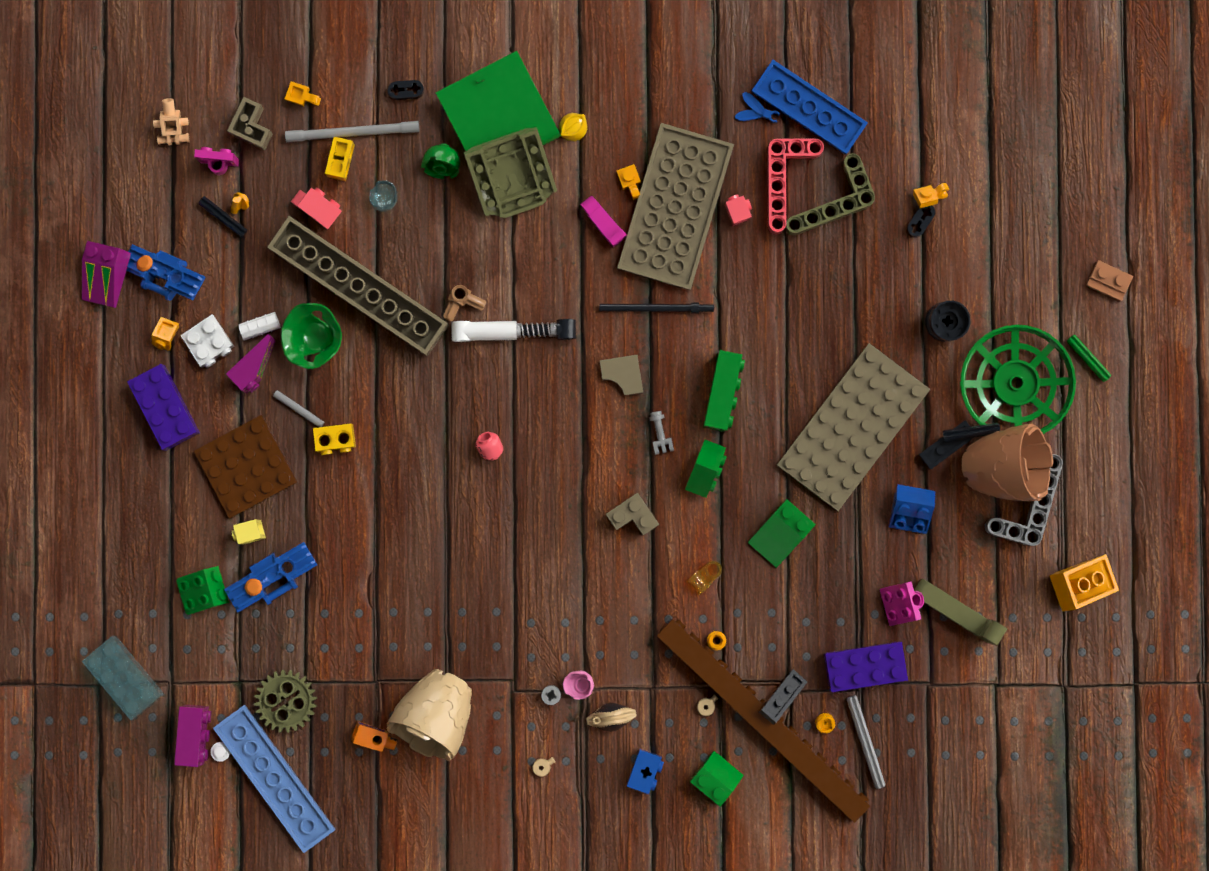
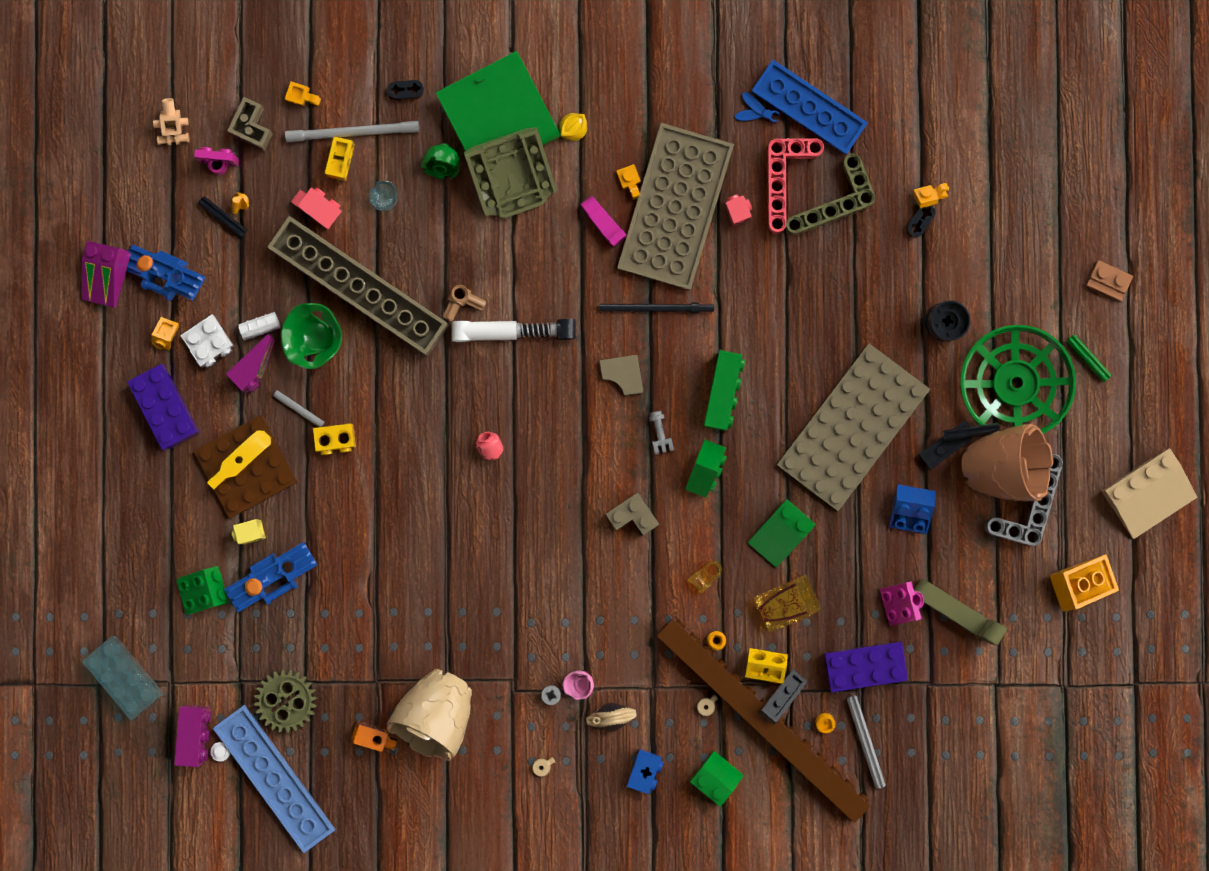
none -> yellow piece [207,431,271,490]
none -> yellow brick [745,648,788,684]
none -> slope [754,574,821,633]
none -> tan slope [1101,448,1198,539]

